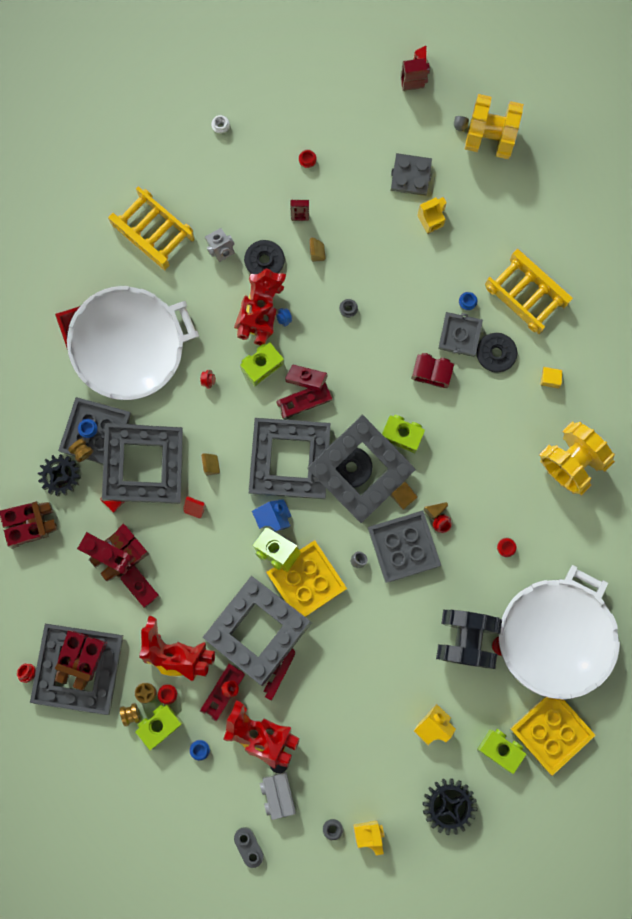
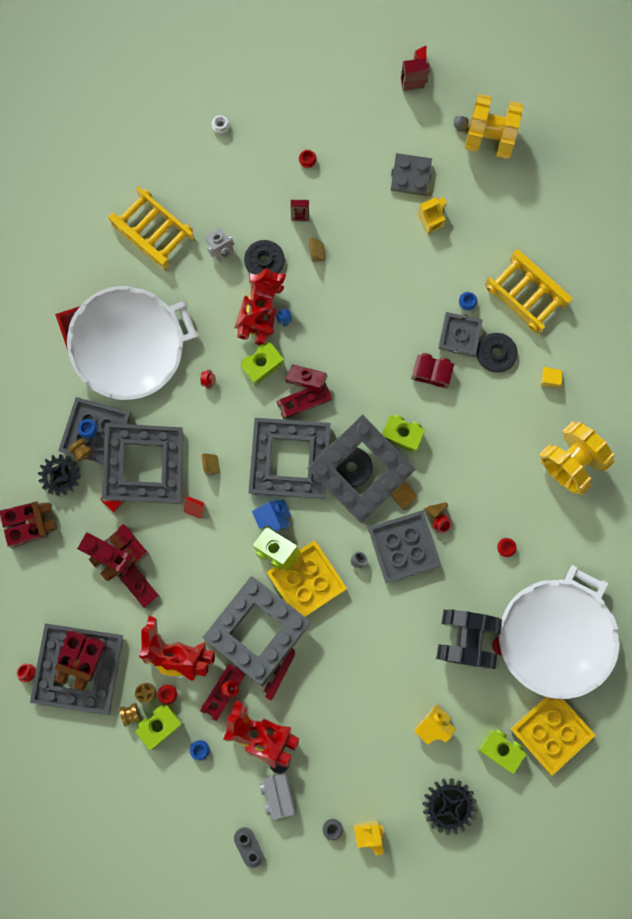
dark grey plate [339,299,358,318] -> none

